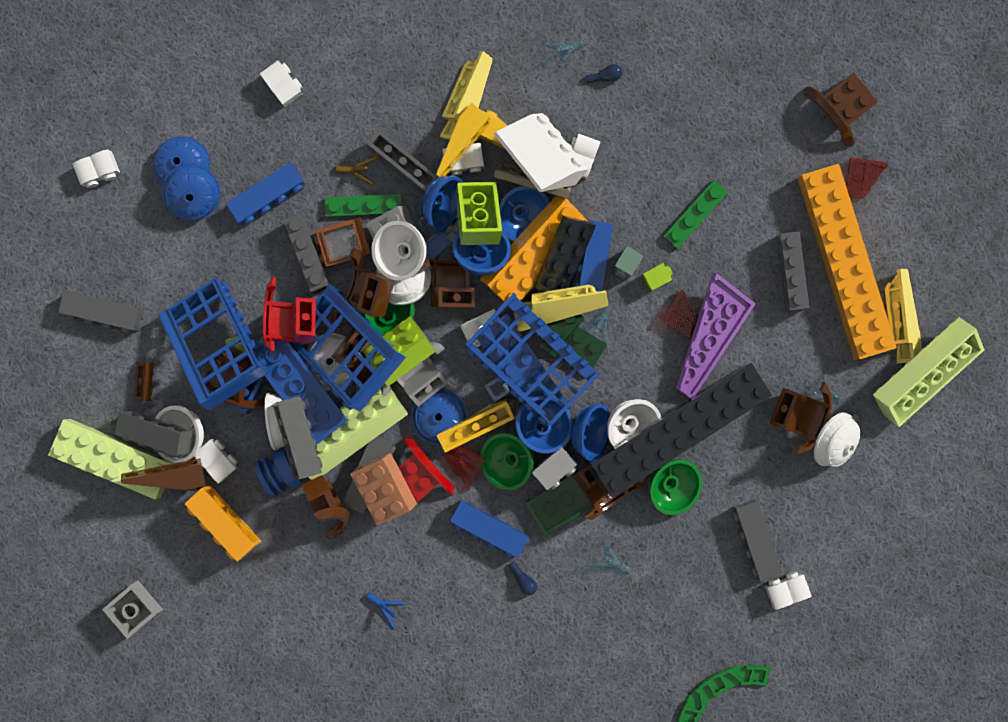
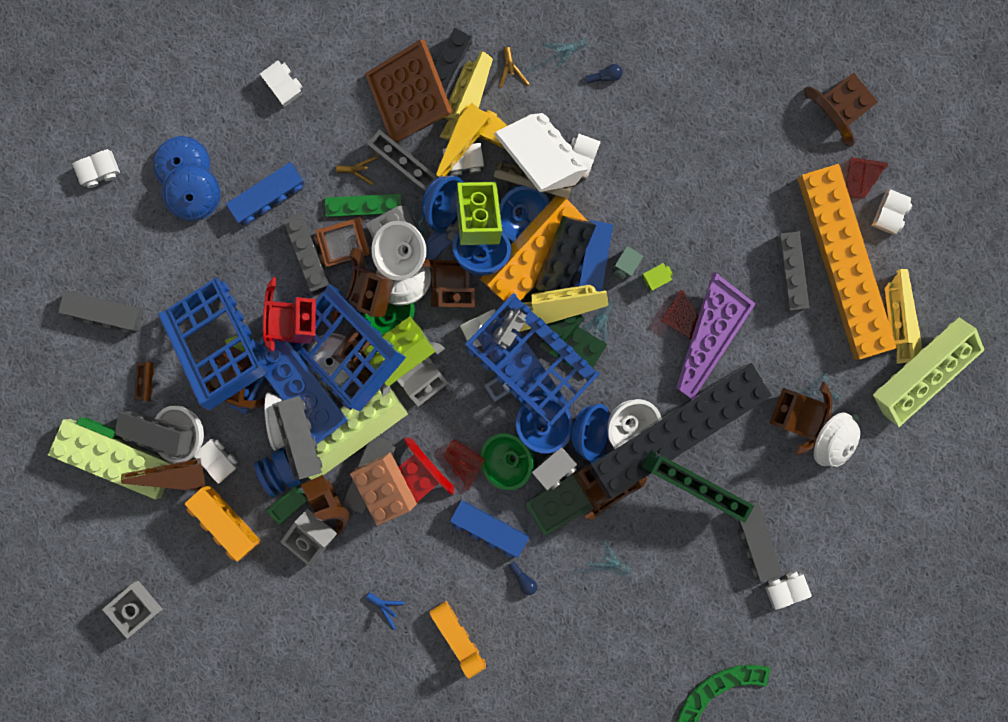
blue hat [411,388,468,445] -> none
yellow slope [437,398,515,452] -> none
green hat [648,459,702,515] -> none
green plate [663,180,728,249] -> none
none -> green tile [77,417,118,439]
none -> green tile [267,486,308,525]
none -> light grey brick [281,509,337,567]
none -> dark orange plate [365,40,453,143]
none -> light orange beam [429,601,486,679]
none -> black arch [435,28,472,93]
none -> light grey hinge [492,307,526,349]
none -> pearl gold plant [499,47,530,88]
none -> dark green brick [642,450,754,523]
none -> white brick [872,189,912,235]

